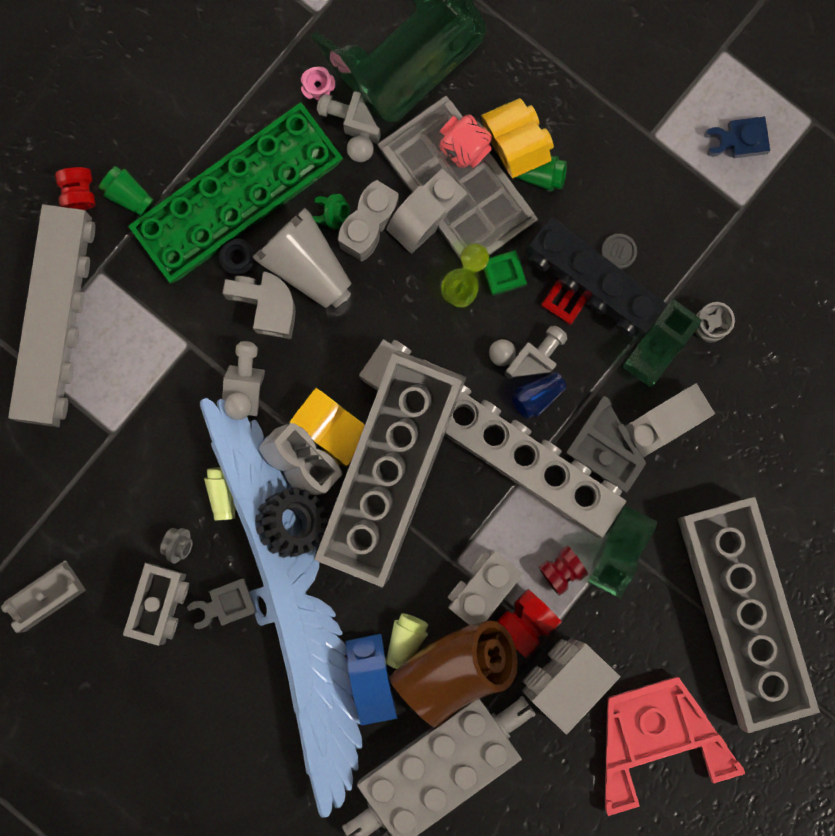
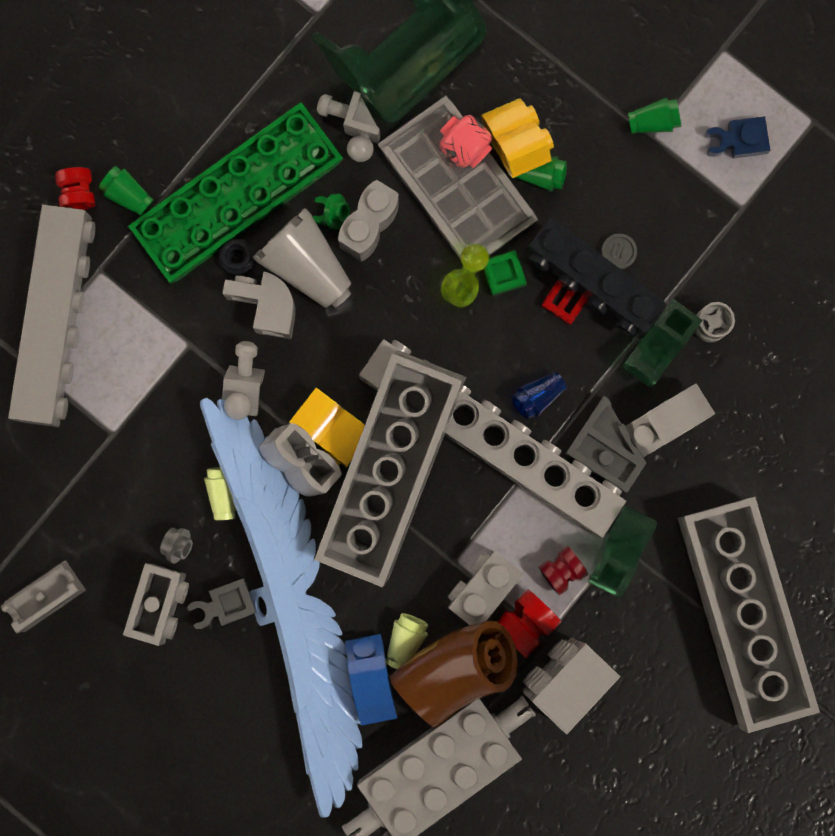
black tyre [255,487,328,558] -> none
bright pink plate [301,66,335,101] -> none
light grey brick [386,168,468,254] -> none
light grey piece [489,326,567,379] -> none
coral wing [605,676,745,816] -> none
none -> green cone [628,97,682,134]

